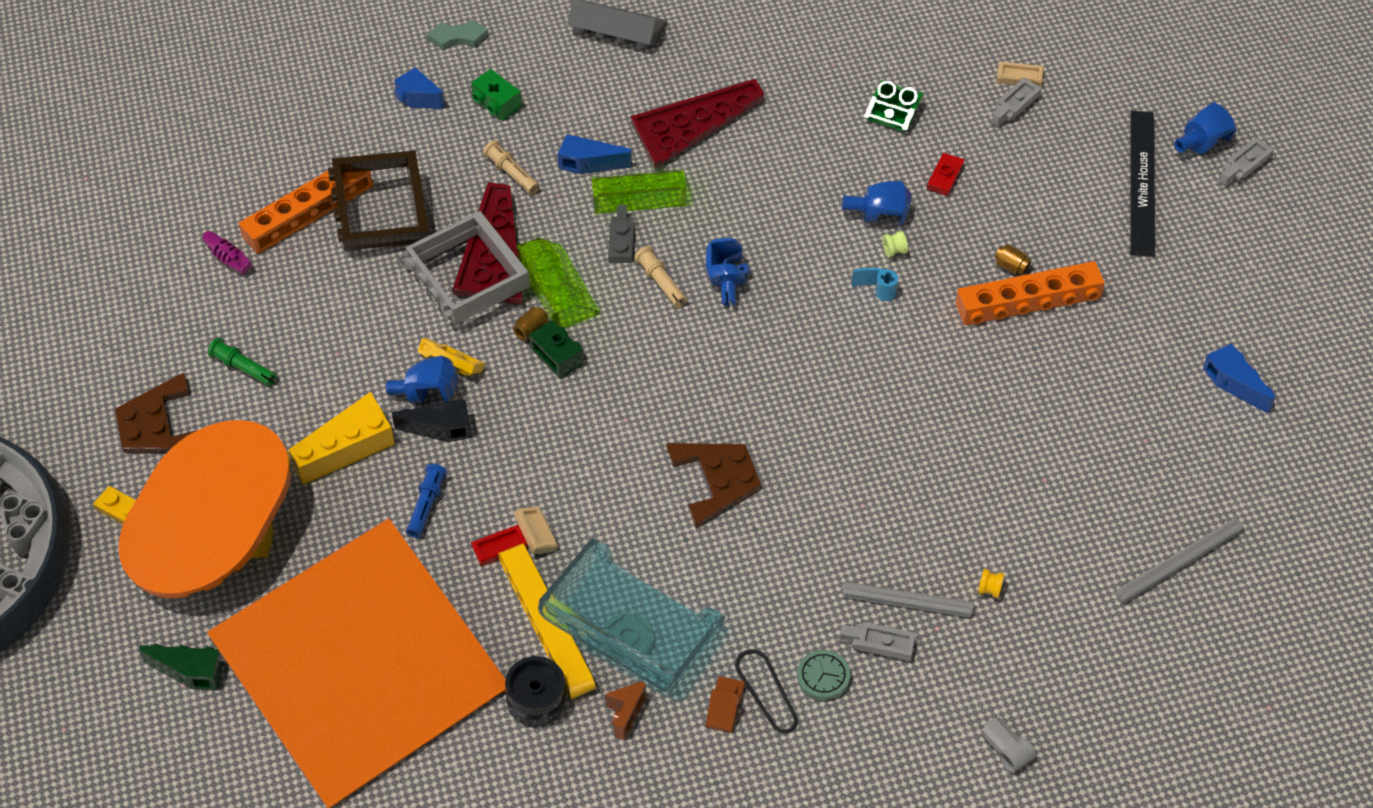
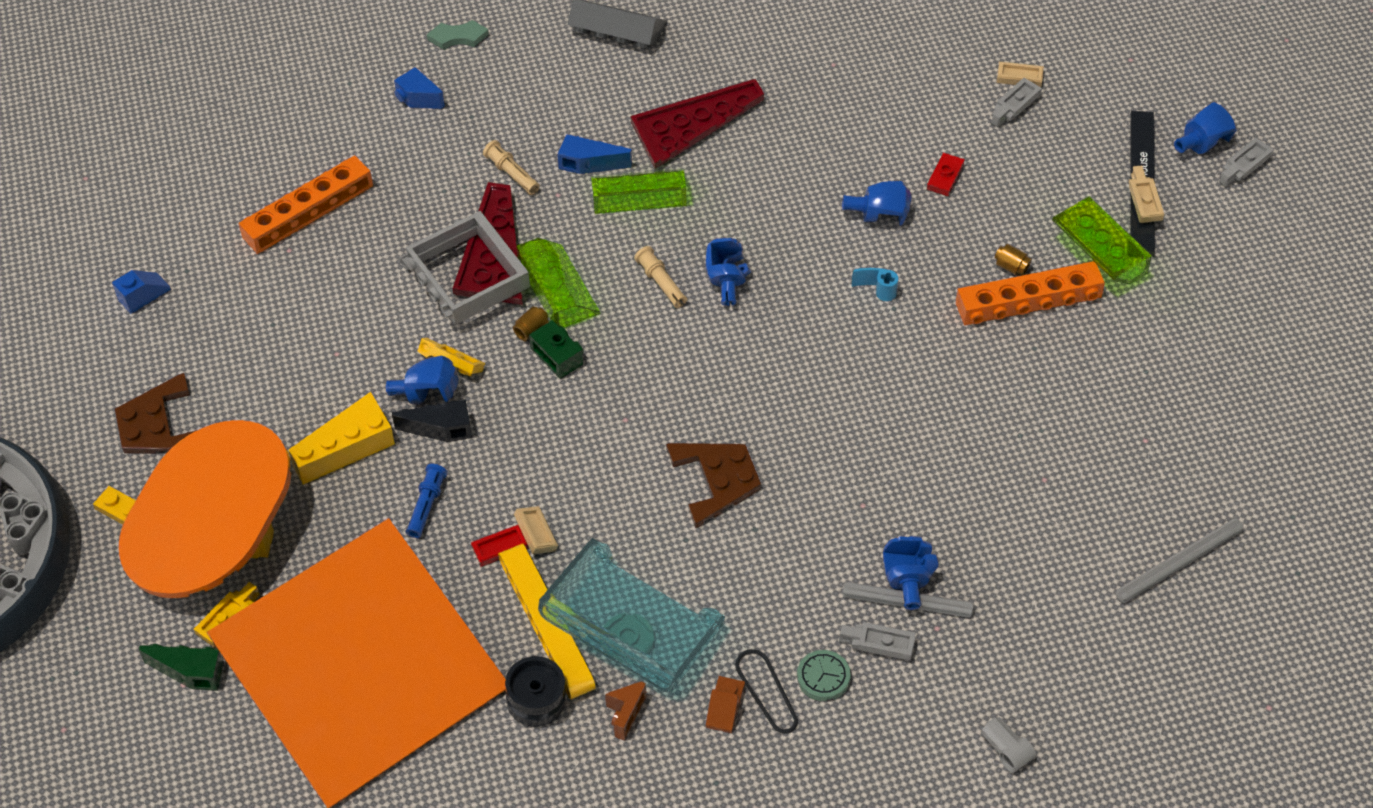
magenta hinge [202,231,253,275] -> none
green pin [207,337,277,387] -> none
dark brown window [328,150,429,251] -> none
green brick [471,69,522,121] -> none
dark grey hinge [608,204,634,263] -> none
green slope [864,79,924,132] -> none
yellowish green wheel [882,231,908,258] -> none
yellow wheel [978,568,1005,599] -> none
blue slope [1203,343,1275,413] -> none
none -> blue slope [112,270,171,314]
none -> yellow hinge [194,582,260,648]
none -> blue piece [883,536,939,610]
none -> clear neon green slope [1052,196,1152,285]
none -> tan hinge [1129,166,1164,223]

